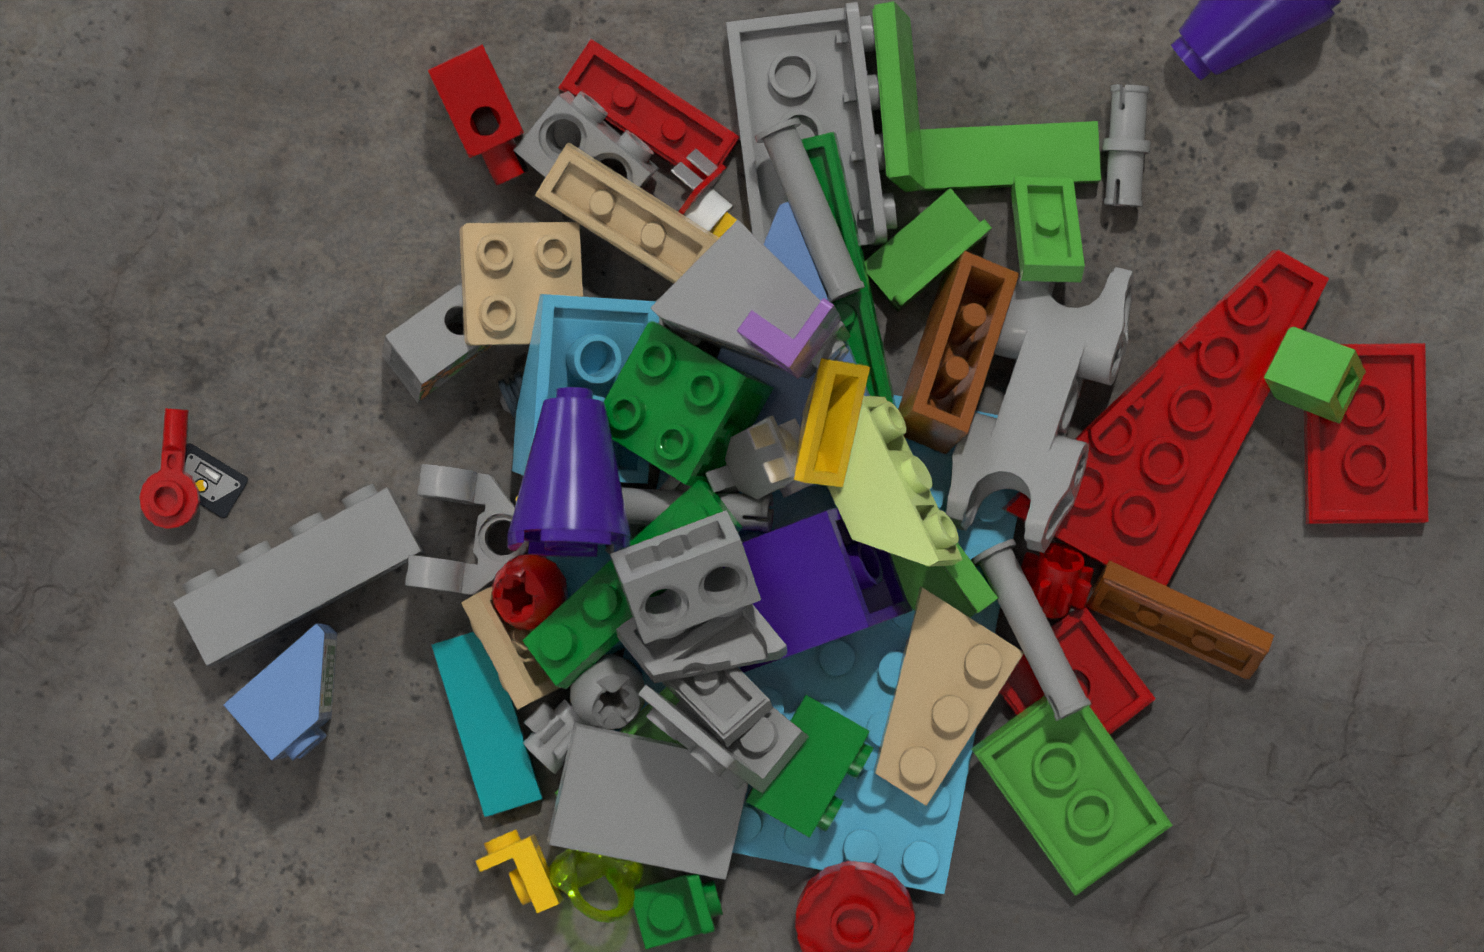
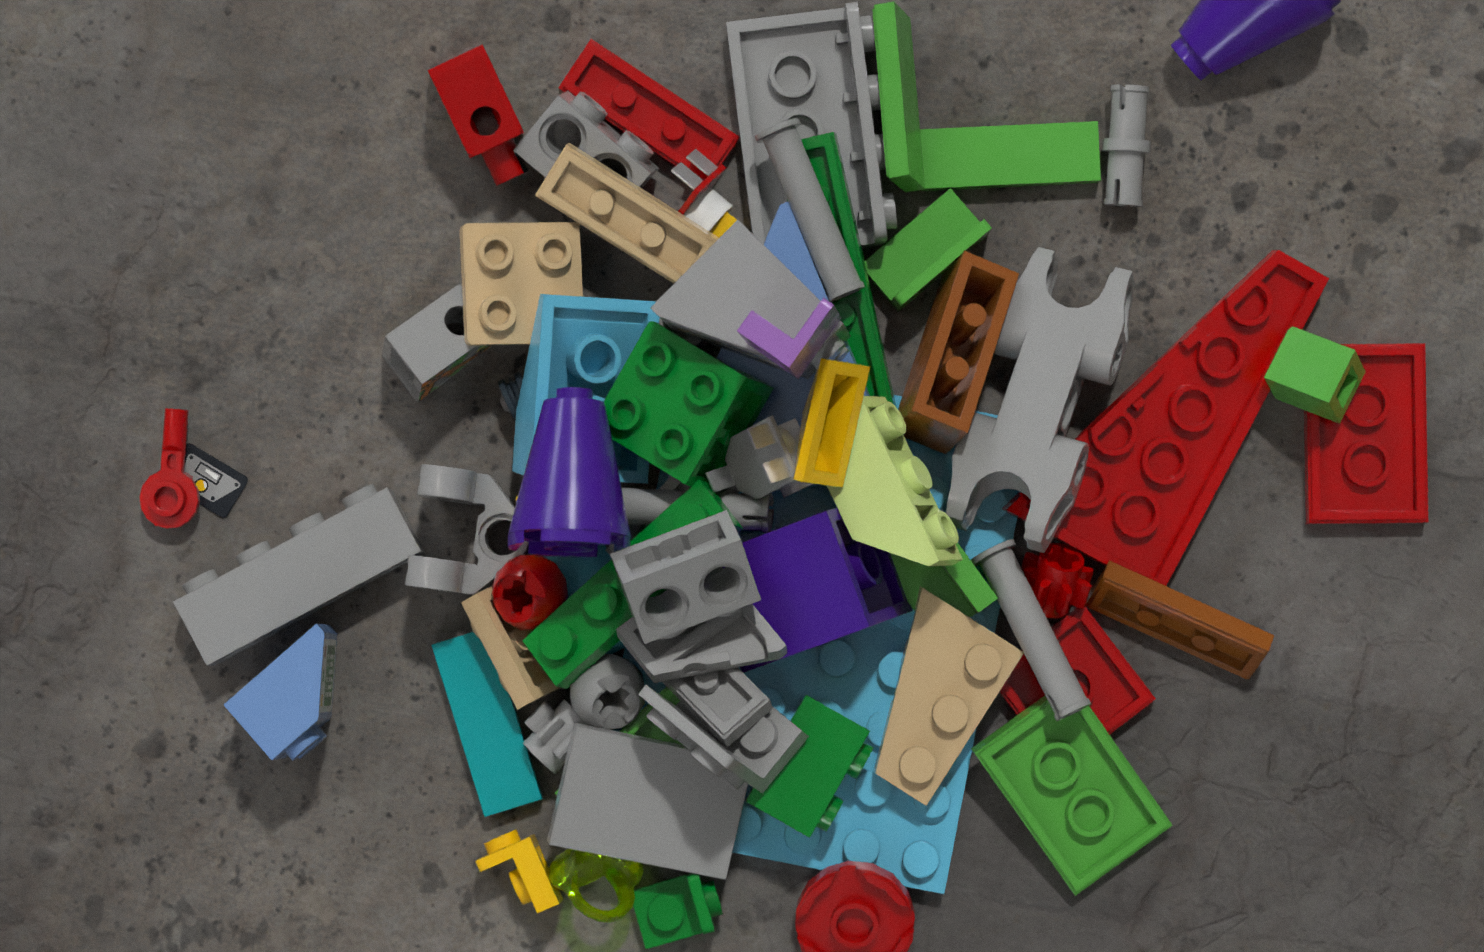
bright green plate [1011,176,1085,282] -> none

